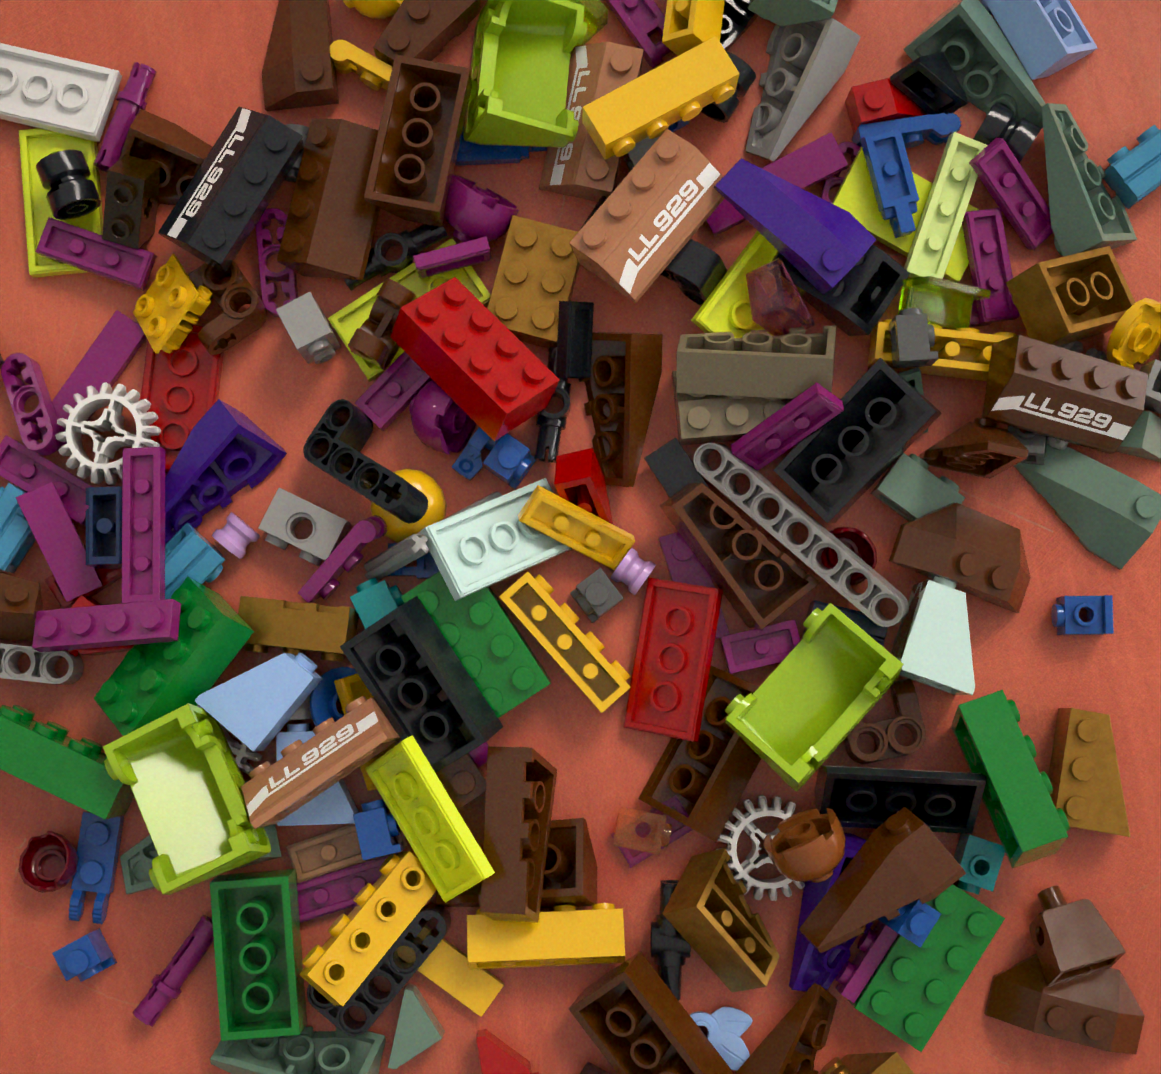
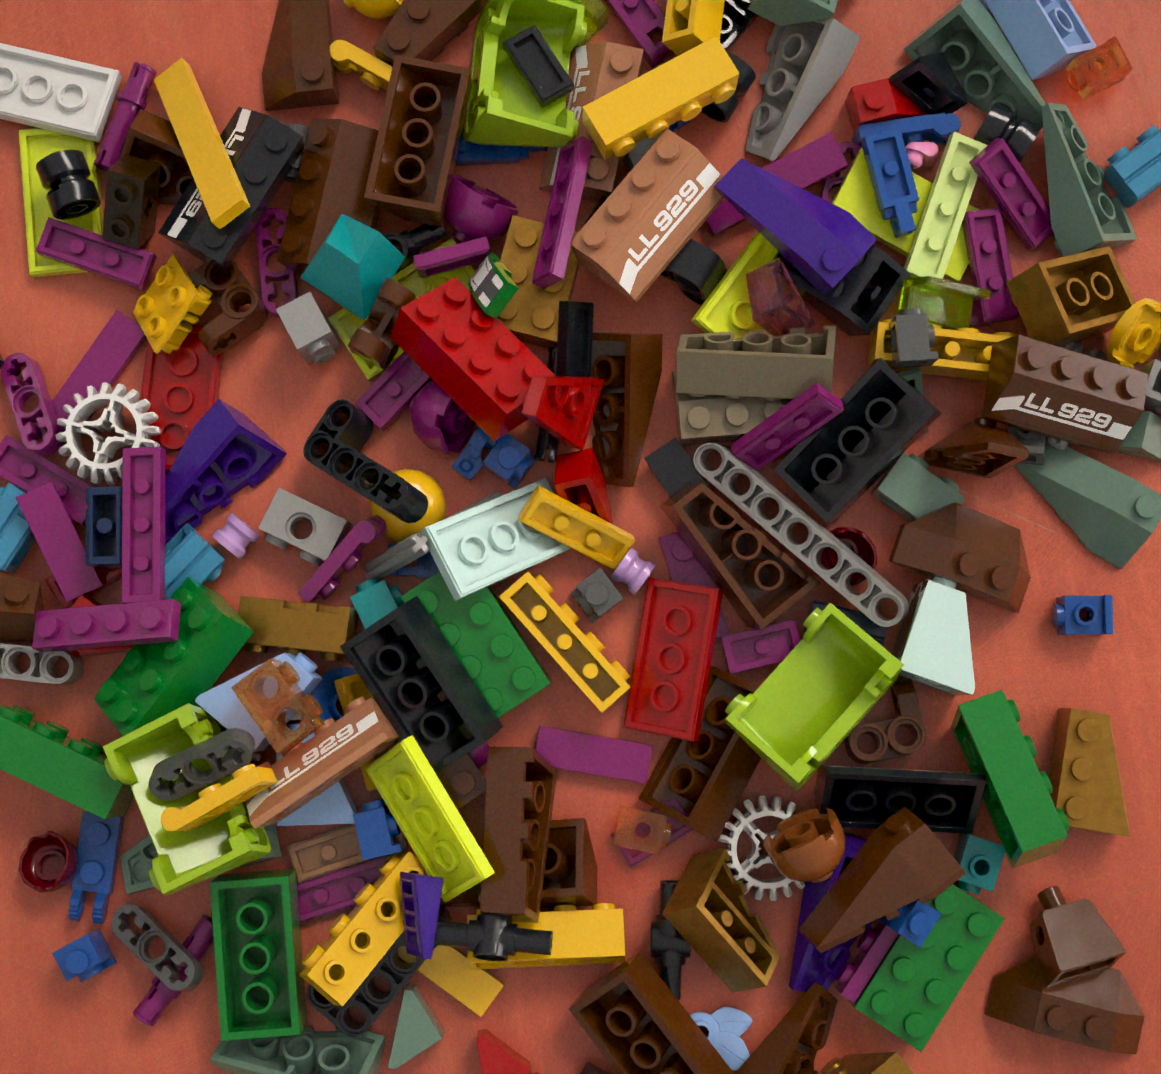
none -> dark grey beam [111,904,203,992]
none -> dark grey beam [149,728,255,801]
none -> yellow tile [154,57,250,229]
none -> yellow plate [161,764,278,831]
none -> clear orange brick [231,659,325,753]
none -> teal slope [300,214,406,321]
none -> dark purple slope [400,872,443,959]
none -> black pin [434,914,553,962]
none -> slope [468,252,519,319]
none -> black tile [503,25,574,108]
none -> red wing [522,376,605,450]
none -> magenta tile [532,136,593,289]
none -> magenta tile [535,726,653,783]
none -> bright pink arm [905,142,938,169]
none -> clear orange brick [1066,36,1133,100]

